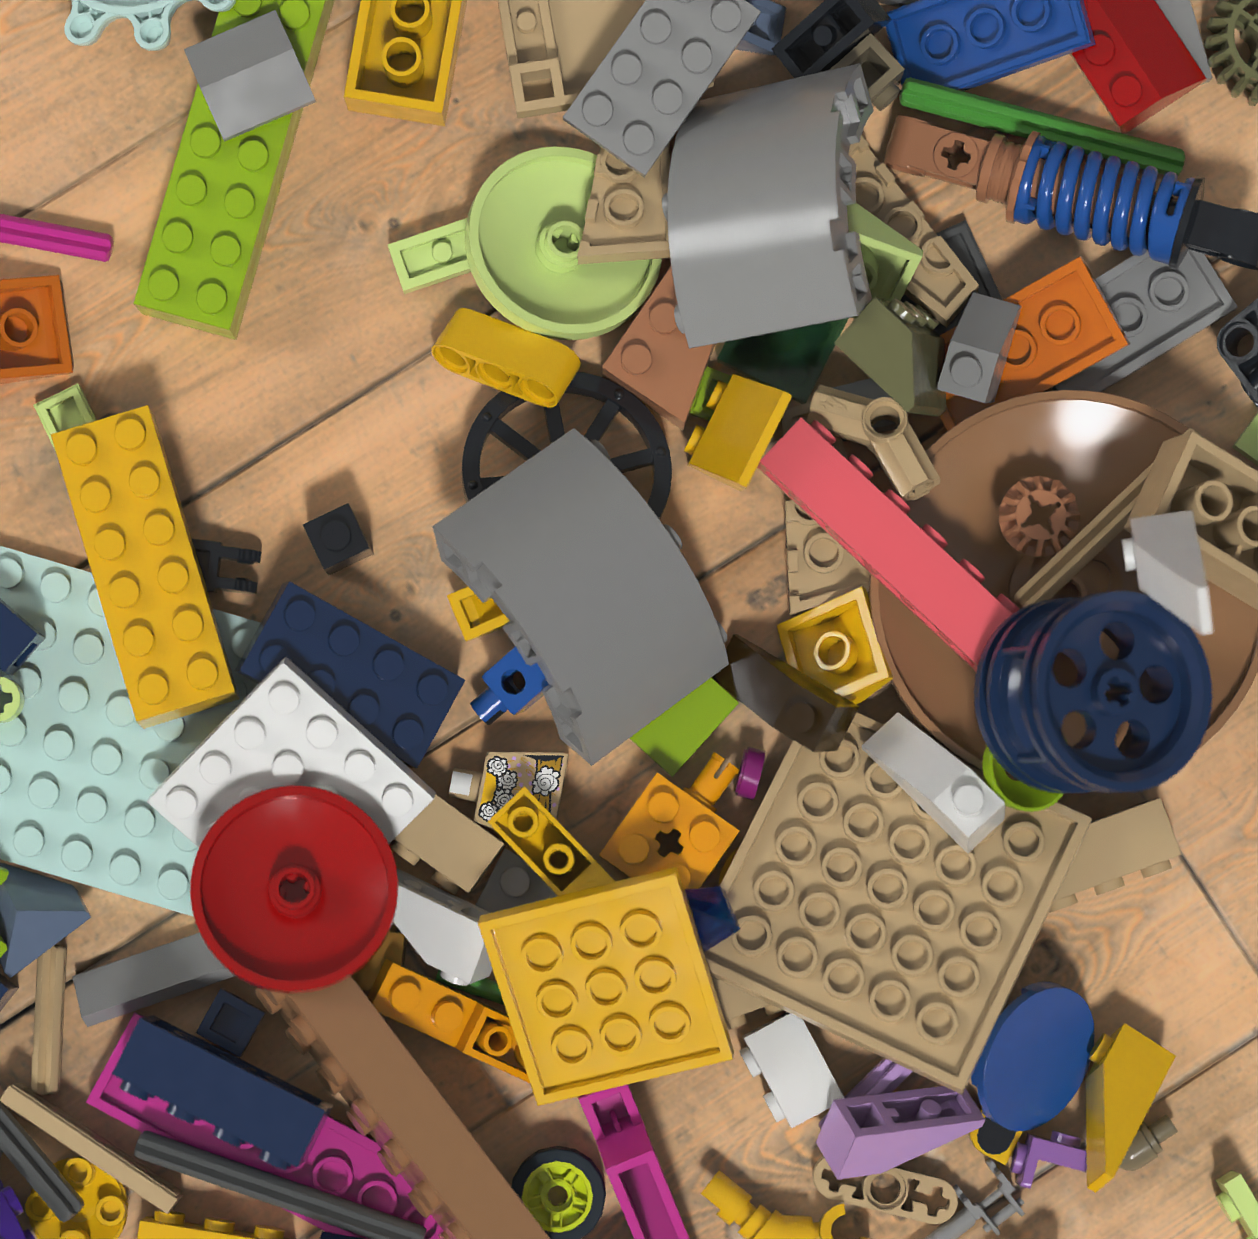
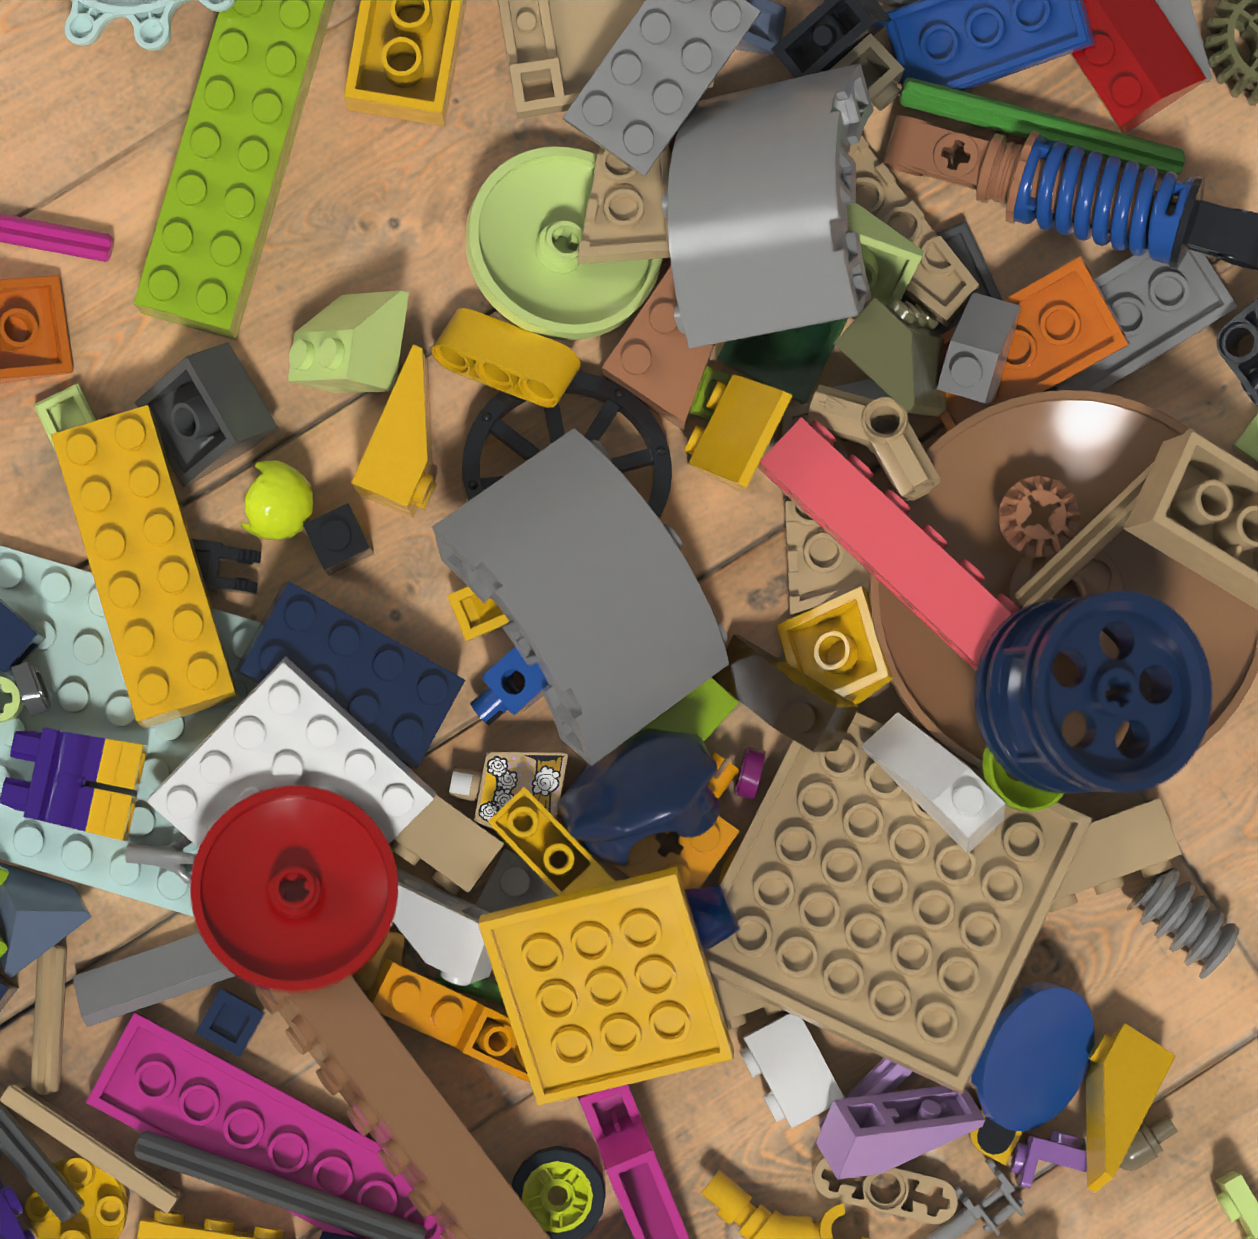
dark blue brick [112,1015,334,1170] -> none
light grey slope [184,10,316,142] -> none
yellowish green plate [388,218,471,294] -> none
white slope [1122,510,1213,635] -> none
none -> dark purple hips [0,727,148,841]
none -> dark grey tile [11,661,51,716]
none -> light grey bar [125,836,196,884]
none -> dark grey slope [135,342,278,487]
none -> neon yellow hair [241,460,314,540]
none -> yellowish green slope [288,290,409,393]
none -> yellow slope [351,345,437,518]
none -> dark blue piece [557,728,719,867]
none -> light grey piece [1127,868,1240,979]

